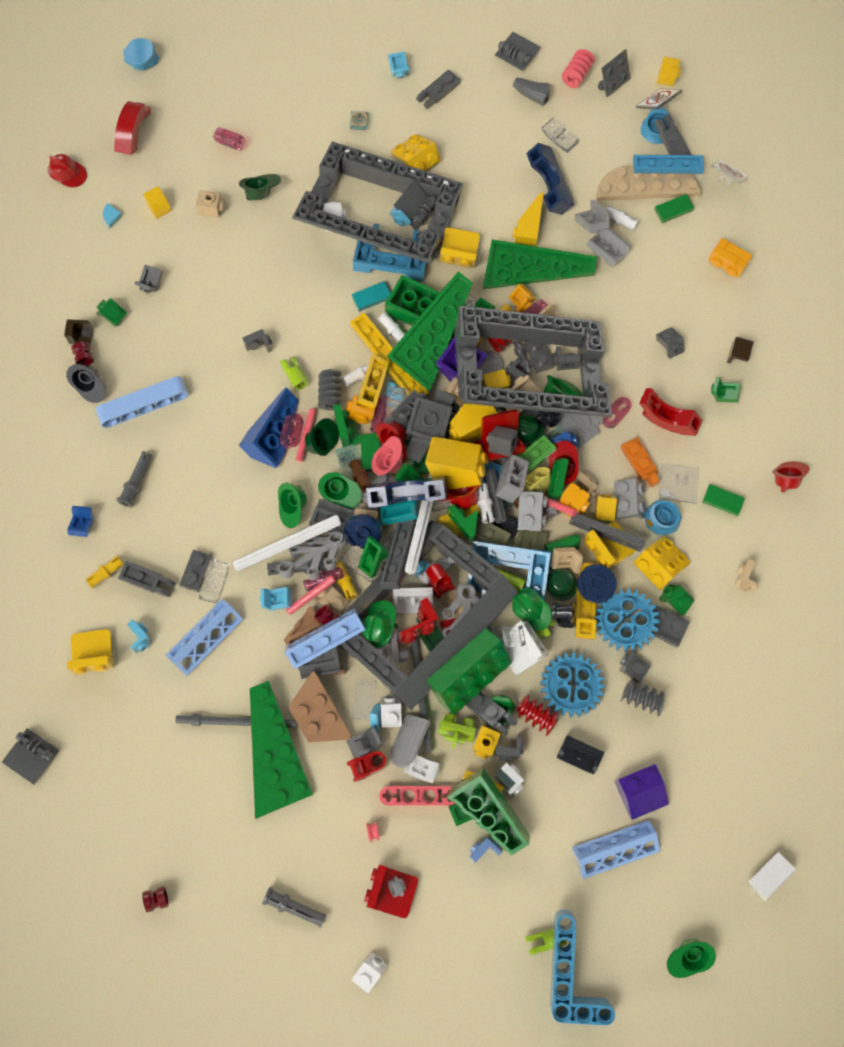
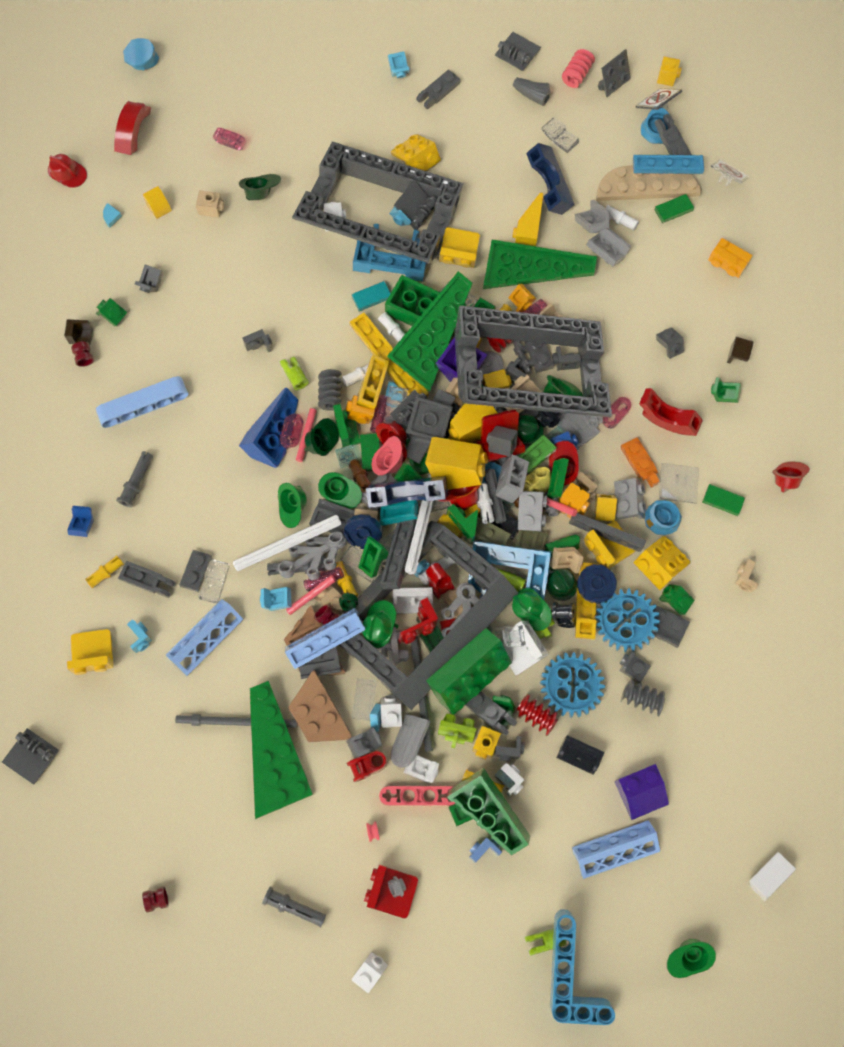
black piece [66,364,106,403] -> none
tile [350,111,368,130] -> none
none -> dark green plate [339,593,358,611]

